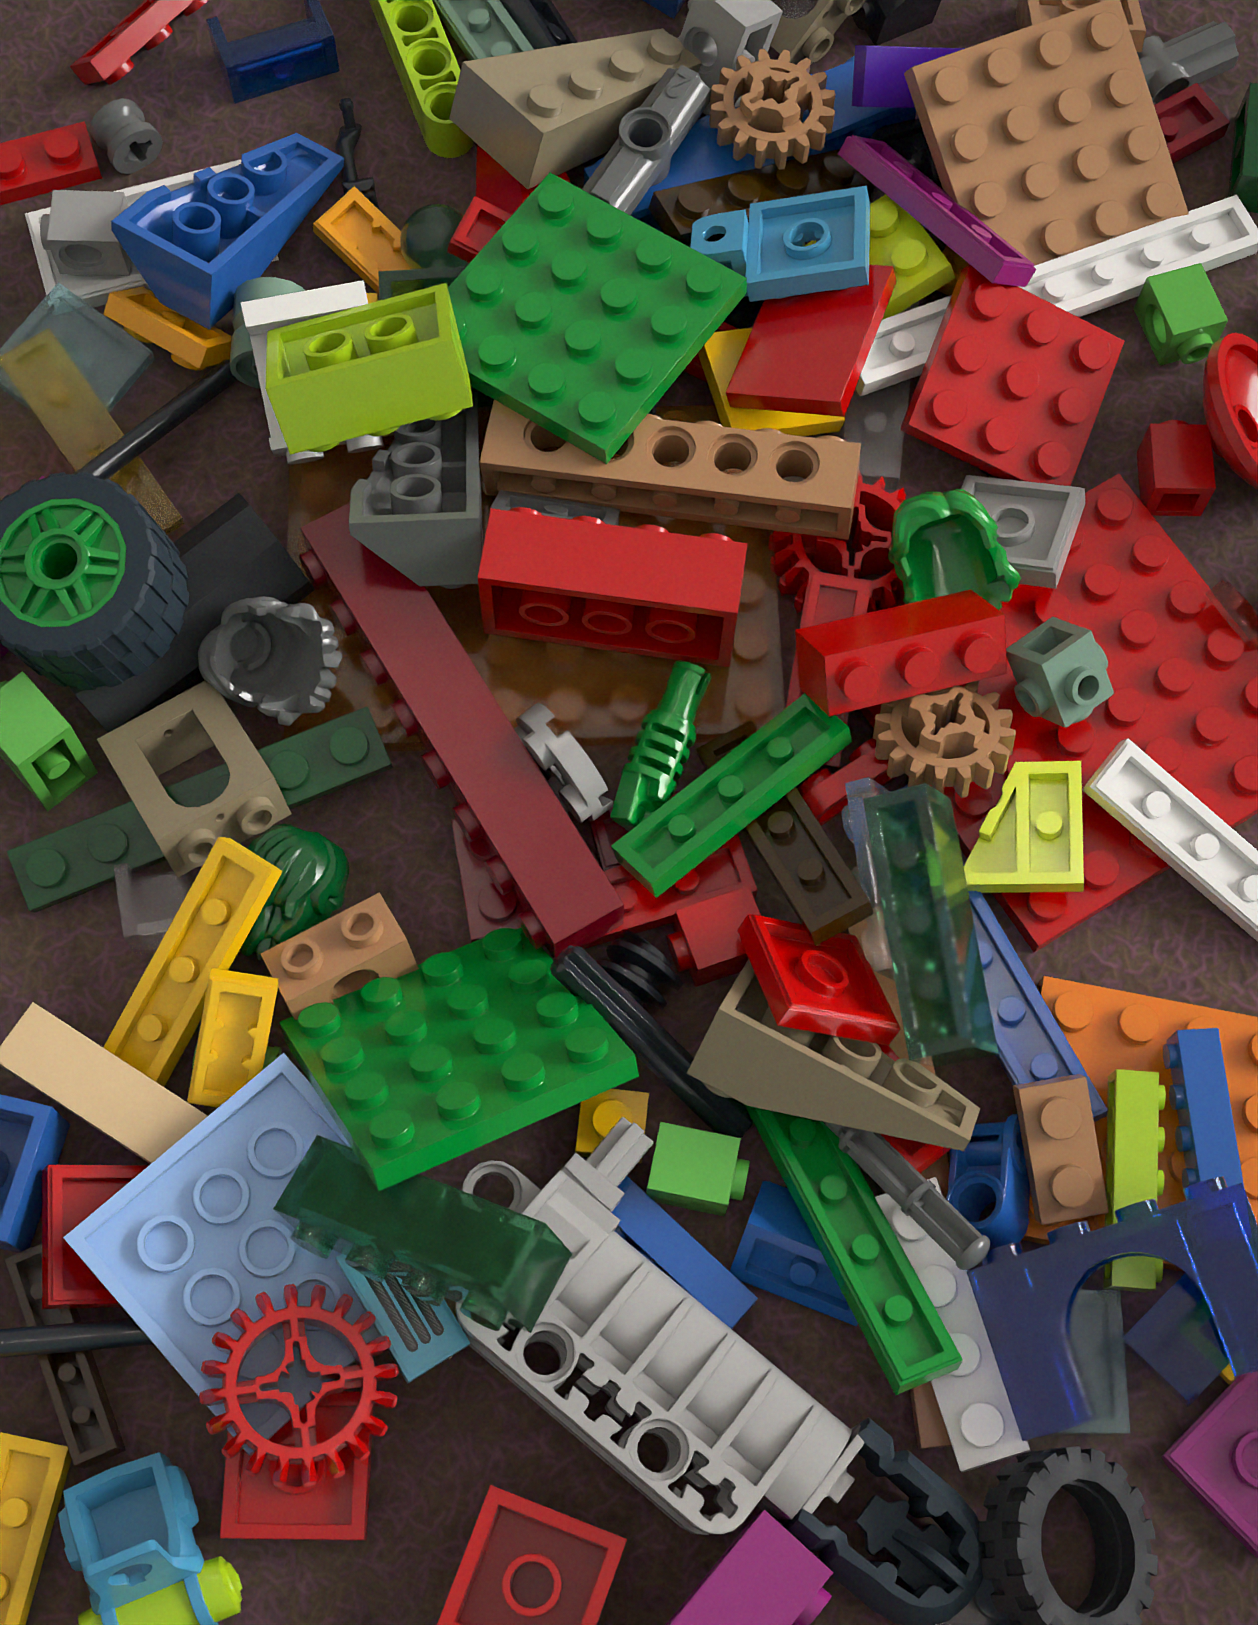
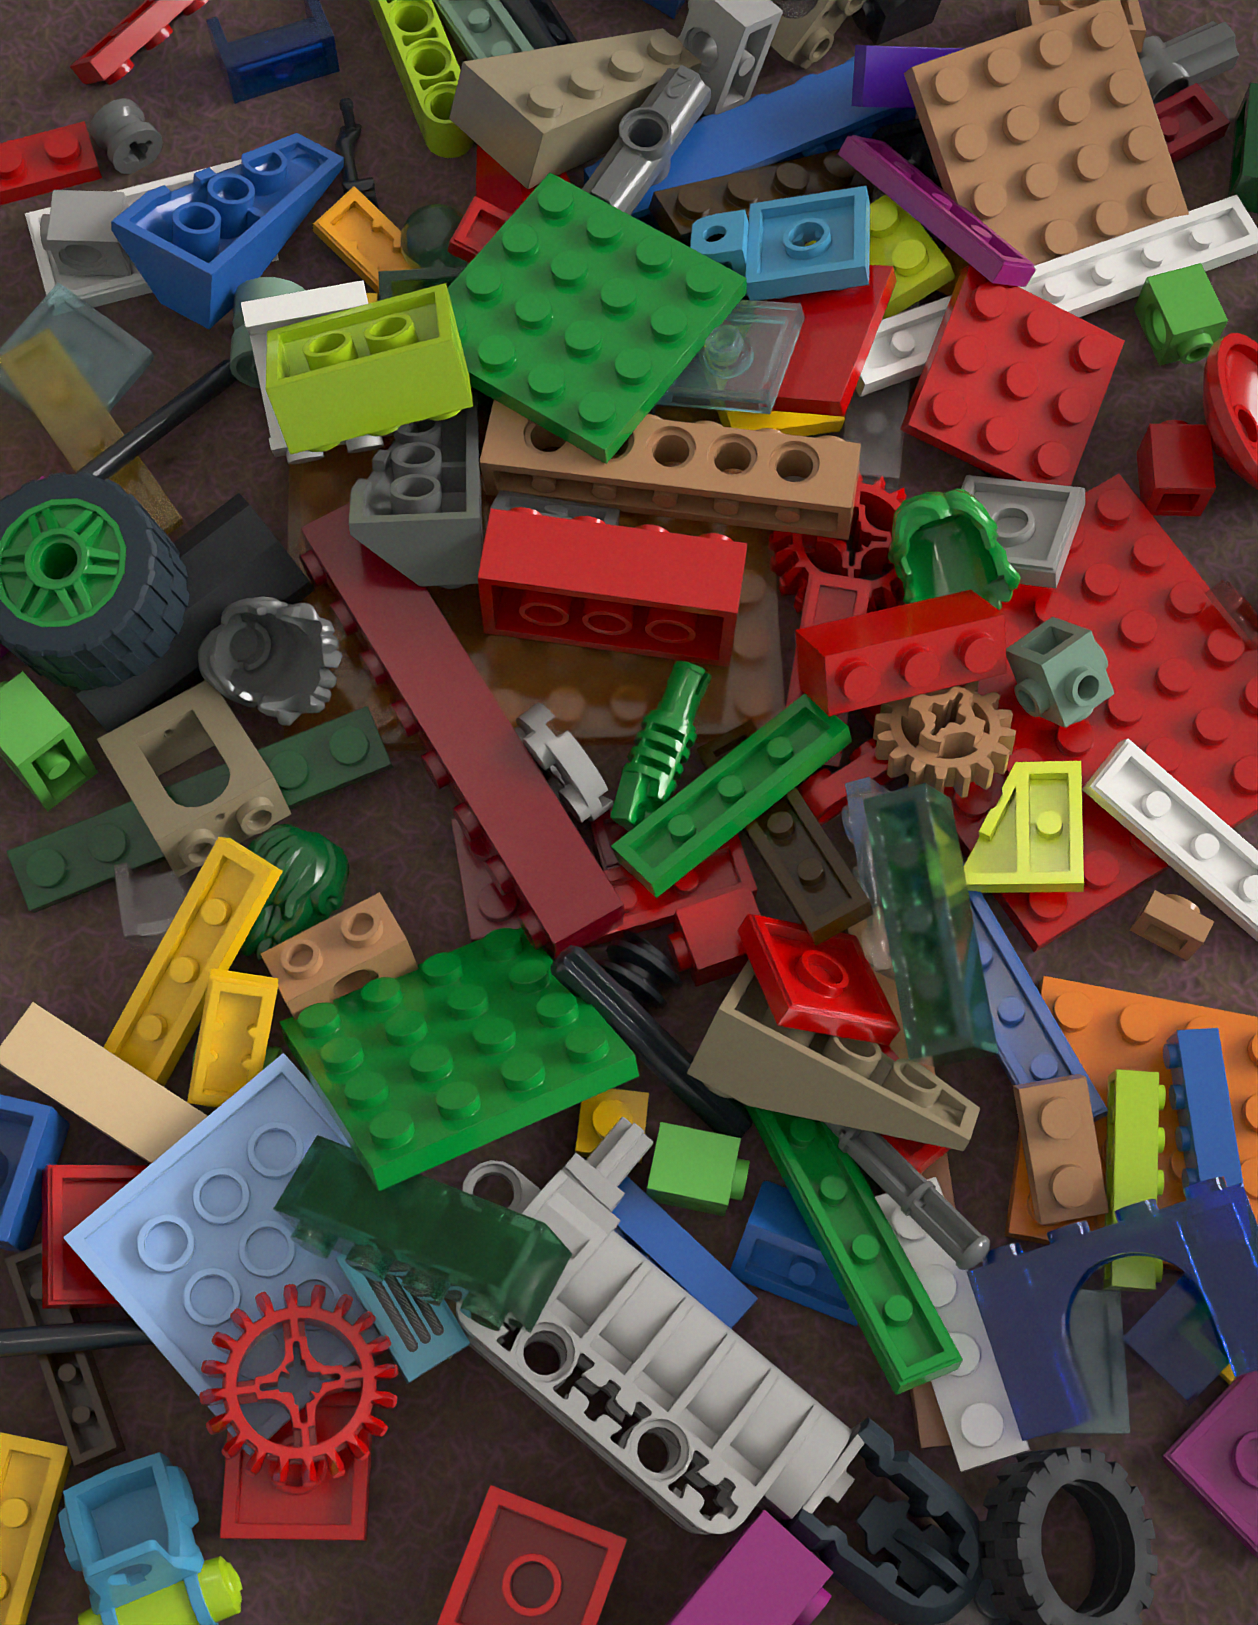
light orange plate [103,286,232,370] -> none
medium nougat gear [709,49,835,170] -> none
blue piece [946,1114,1030,1252] -> none
none -> clear light blue plate [657,300,805,414]
none -> medium nougat plate [1130,890,1214,961]

